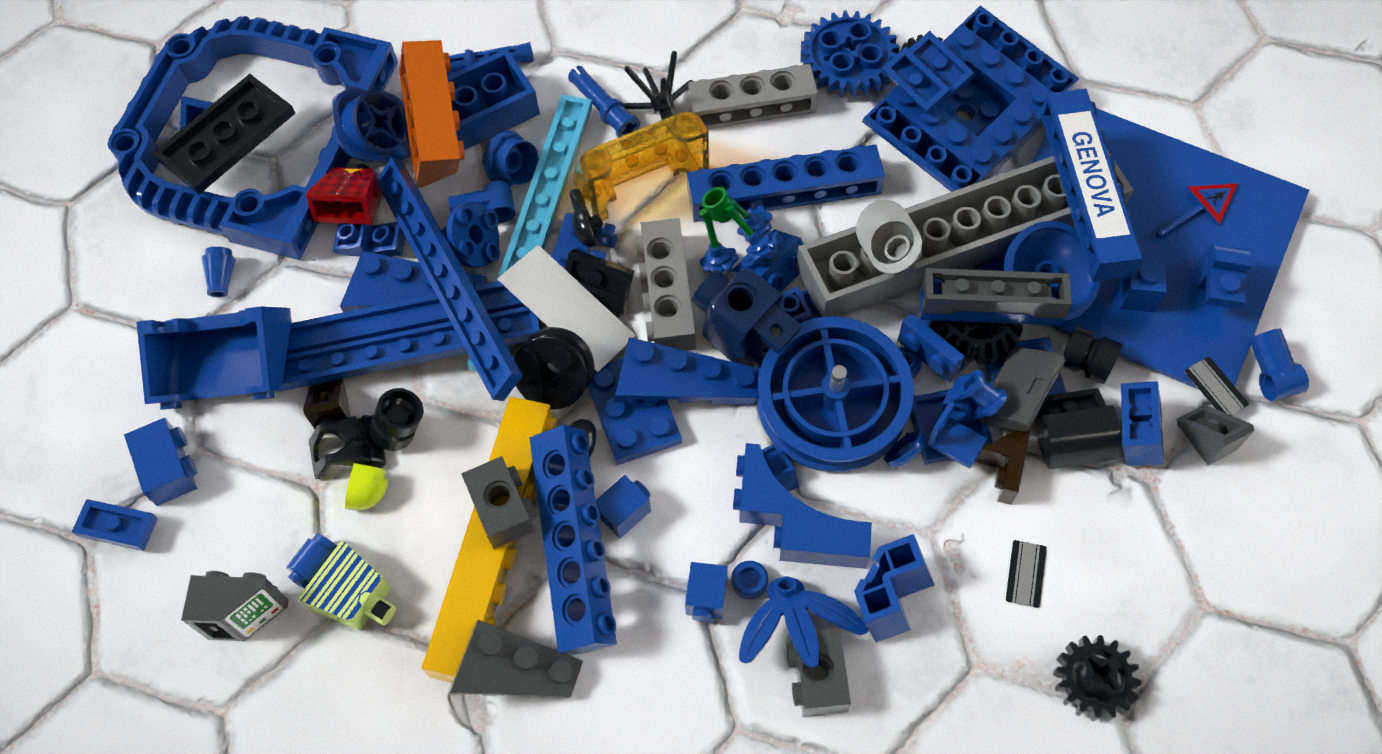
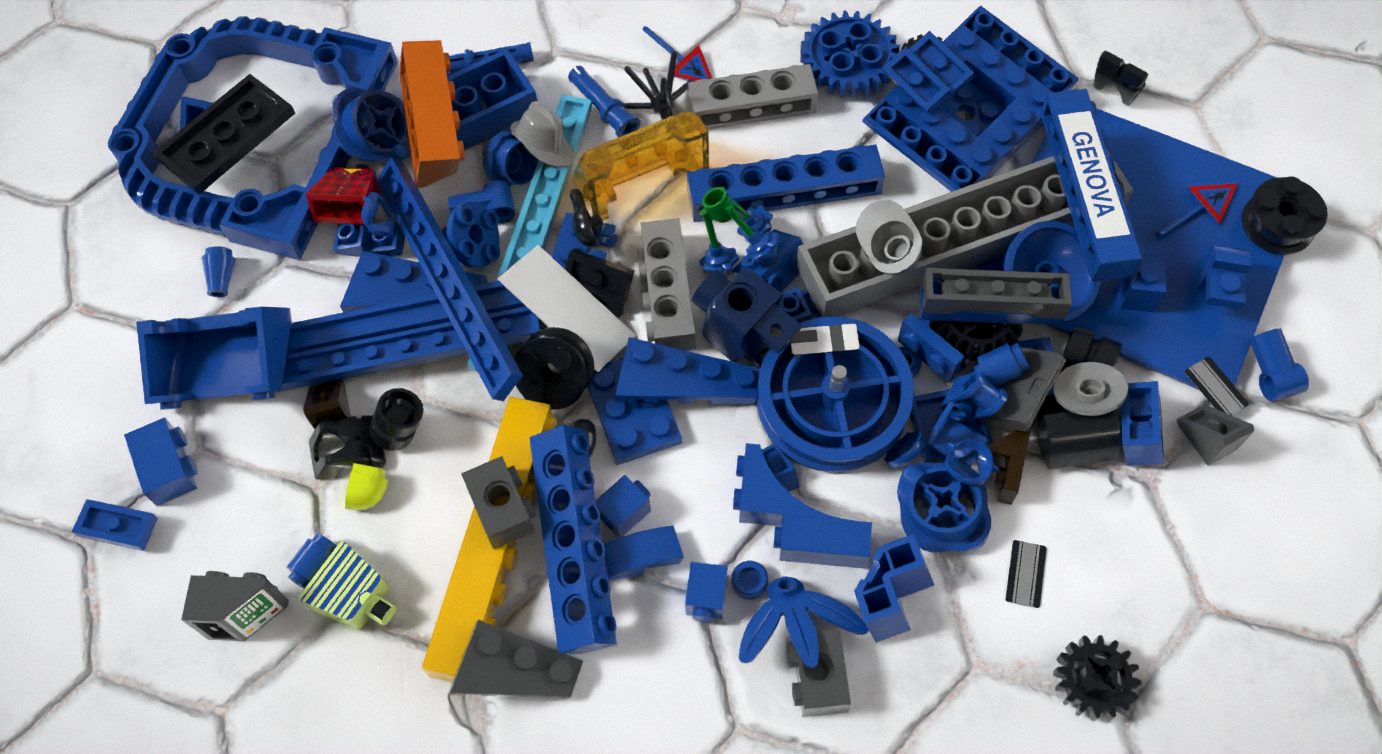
none -> blue piece [361,192,396,240]
none -> light grey piece [510,101,576,168]
none -> blue slope [603,525,684,580]
none -> piece [642,26,713,82]
none -> white sticker [791,324,859,355]
none -> blue piece [897,462,992,553]
none -> blue piece [945,439,999,485]
none -> blue brick [973,343,1030,387]
none -> light grey dish [1053,362,1128,416]
none -> black piece [1093,50,1148,106]
none -> black wheel [1241,176,1328,255]

